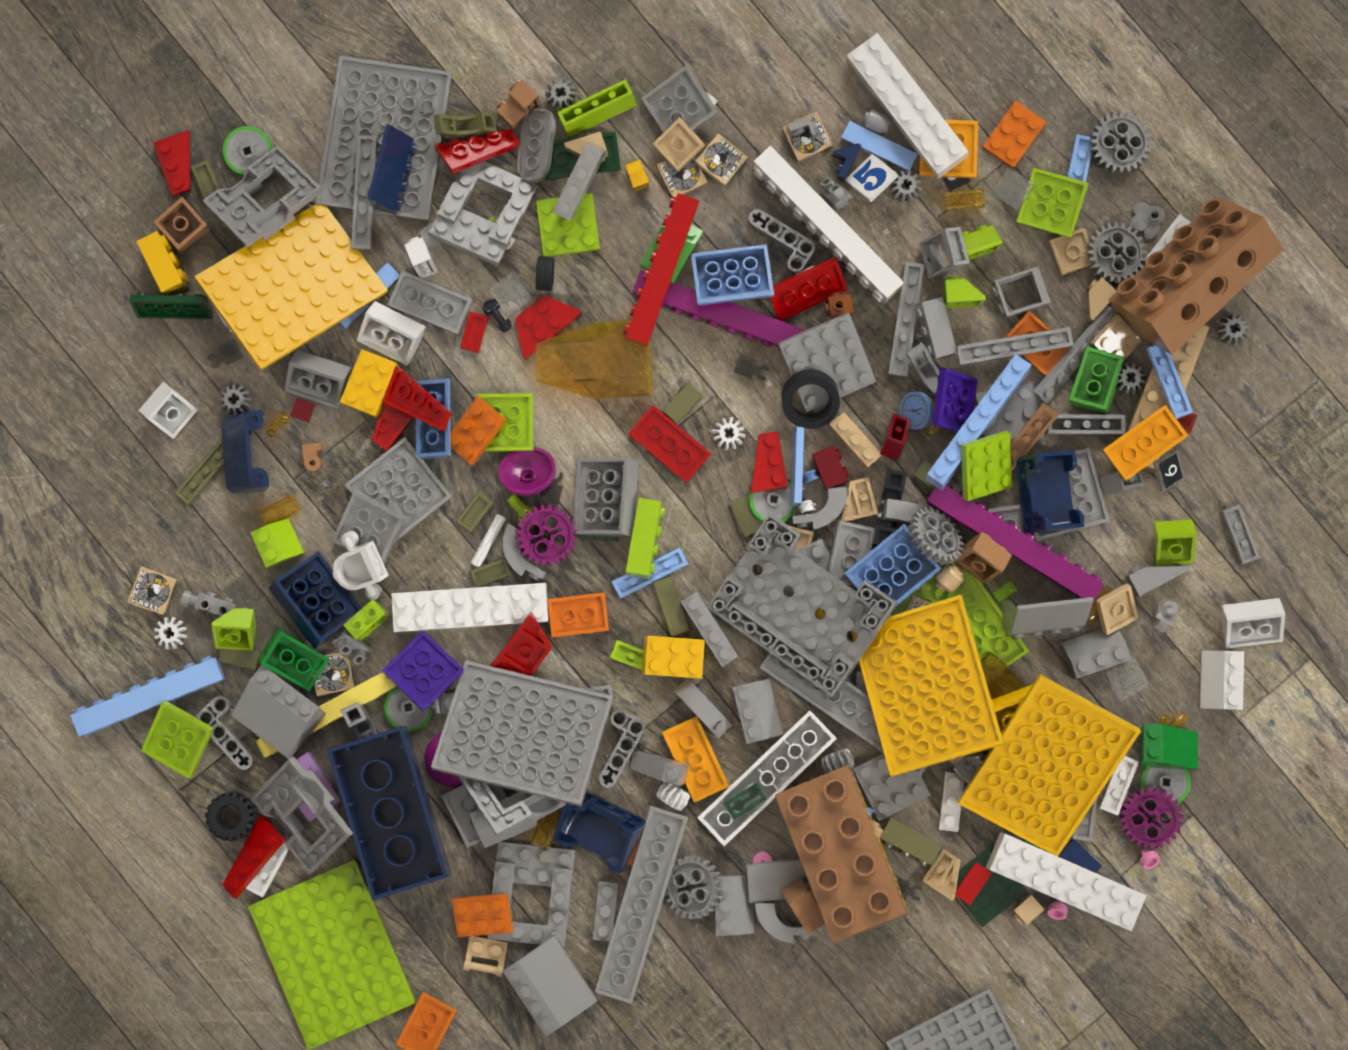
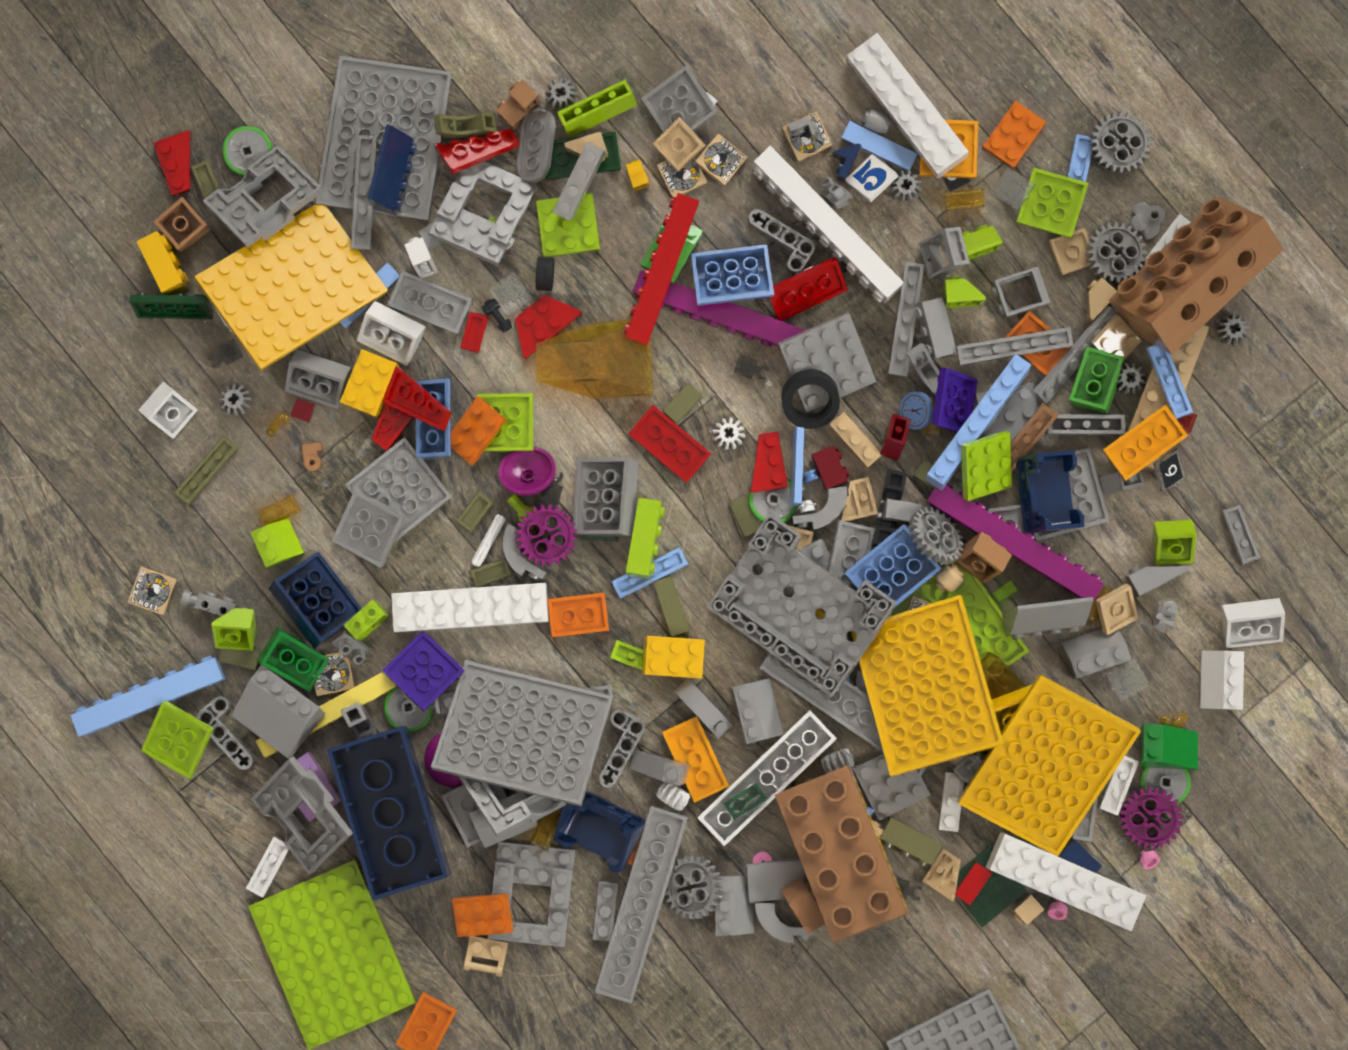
white gear [154,617,187,649] -> none
black tyre [205,792,257,841] -> none
dark blue windscreen [221,410,269,494] -> none
red wing [222,815,286,899] -> none
white piece [333,531,389,600] -> none
red wing [490,612,552,676] -> none
light grey slope [503,936,598,1037] -> none
light grey brick [680,592,738,667] -> none
dark orange brick [825,292,854,319] -> none

